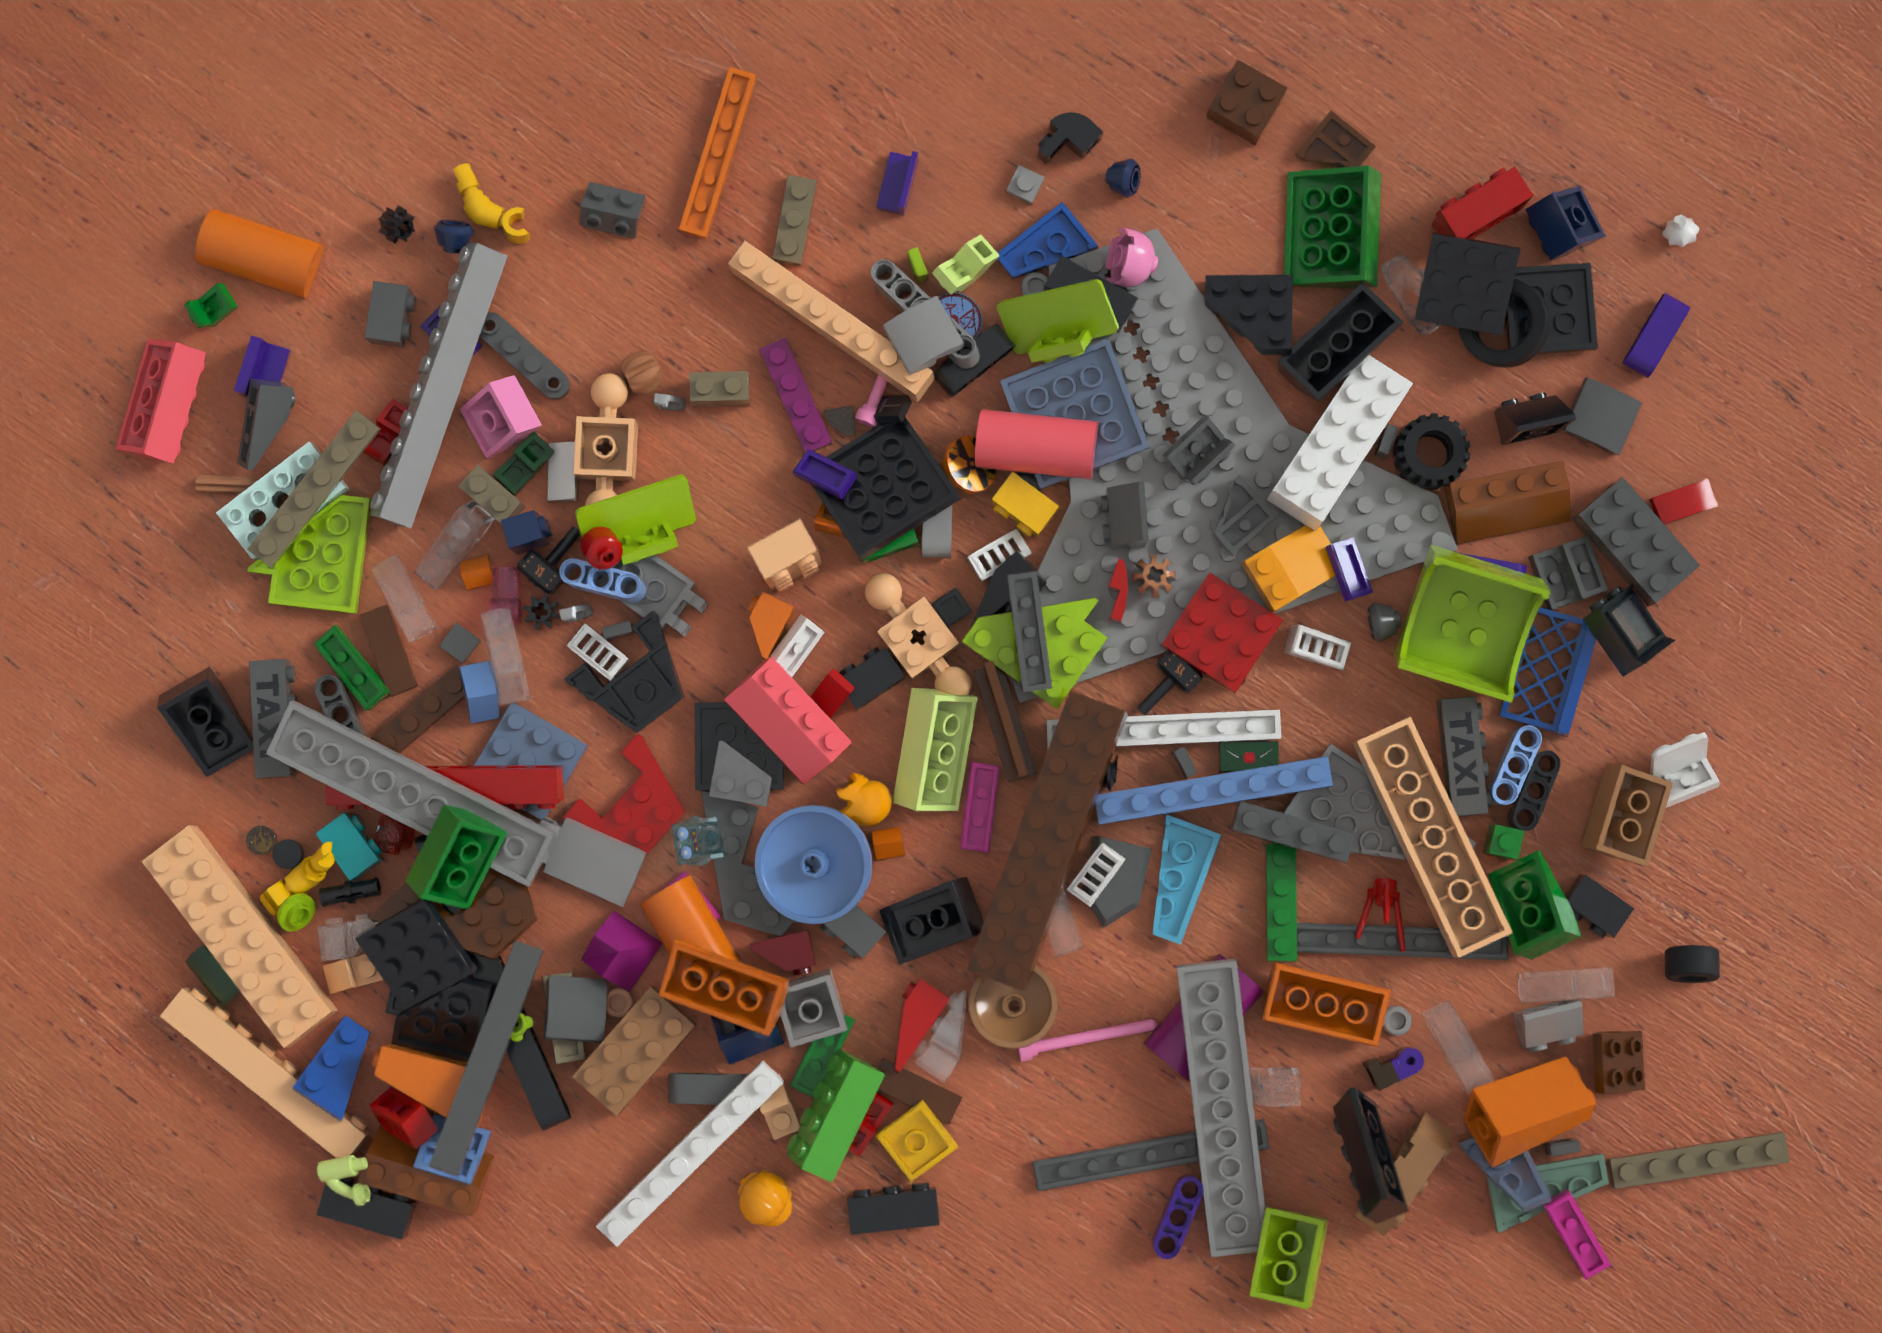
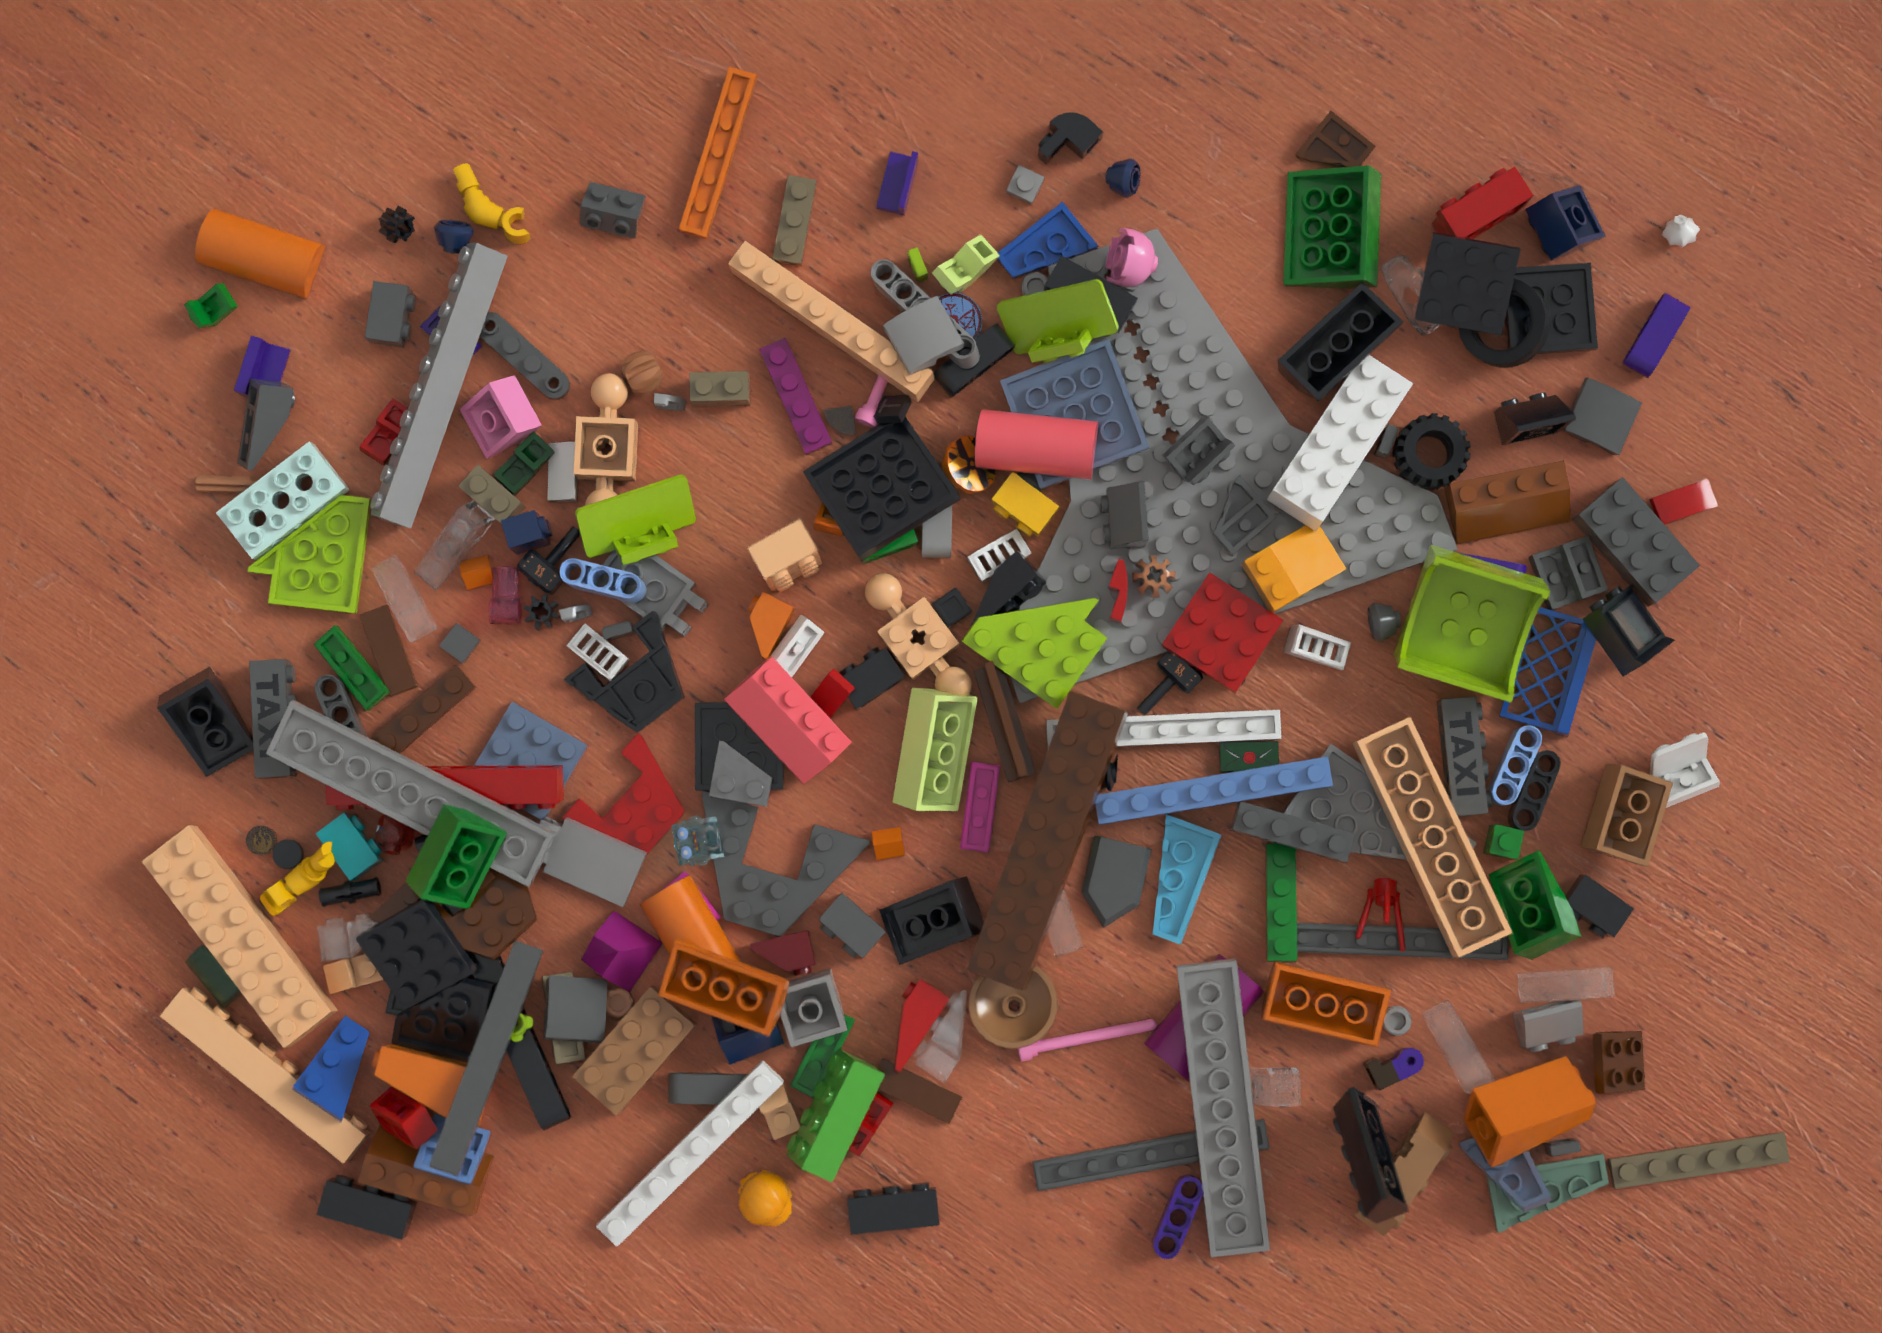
coral slope [116,339,206,464] -> none
dark tan plate [247,410,381,568] -> none
lime piece [277,893,316,932] -> none
yellowish green plant [317,1155,371,1206] -> none
medium blue slope [459,661,500,724] -> none
clear slope [480,608,530,705] -> none
red head [580,527,623,570] -> none
medium blue dish [755,805,872,924] -> none
dark purple tile [792,449,858,500] -> none
light orange hair [836,772,892,827] -> none
yellow tile [875,1099,958,1182] -> none
dark grey plate [1006,571,1052,692] -> none
white slope [1067,842,1126,907] -> none
dark grey tile [1172,747,1197,779] -> none
black plate [1205,275,1293,355] -> none
reddish brown brick [1206,60,1288,146] -> none
lime slope [1249,1207,1329,1309] -> none
dark purple tile [1326,538,1373,602] -> none
dark pink tile [1542,1189,1611,1280] -> none
black tyre [1665,945,1720,983] -> none

